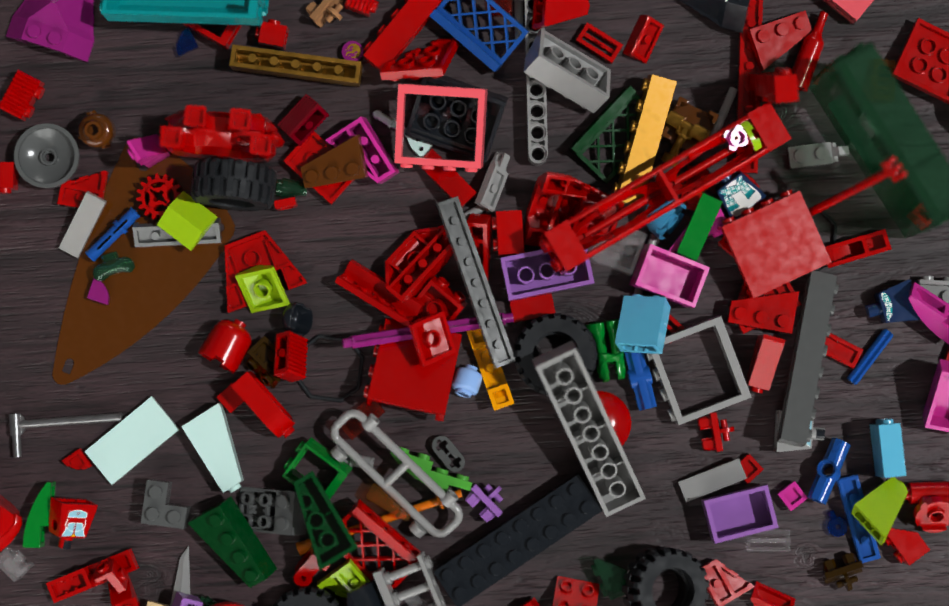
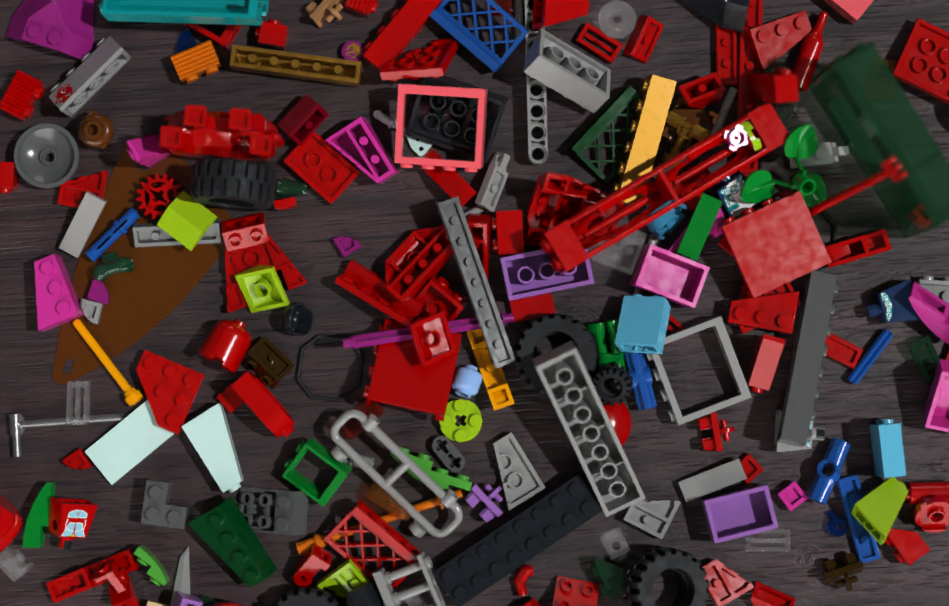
red brick [274,331,308,382] -> none
dark green wedge [293,471,358,570] -> none
reddish brown wing [300,134,368,189] -> none
none -> dark pink wedge [34,254,84,332]
none -> light grey slope [48,36,132,118]
none -> clear tile [66,381,90,425]
none -> light orange piece [73,319,144,407]
none -> light grey tile [80,299,103,324]
none -> bright green slope [134,545,170,586]
none -> red plate [136,350,205,435]
none -> orange brick [170,40,222,84]
none -> red bracket [222,212,269,251]
none -> magenta tile [333,236,362,258]
none -> lime plate [439,399,482,442]
none -> light grey wing [493,432,546,510]
none -> red arm [513,565,534,597]
none -> black tyre [593,363,633,406]
none -> clear piece [598,0,637,39]
none -> clear brick [599,526,631,561]
none -> light grey wing [623,500,681,539]
none -> red slope [678,72,726,109]
none -> red tile [715,23,738,86]
none -> green plant [740,123,827,207]
none -> clear green slope [906,335,940,384]

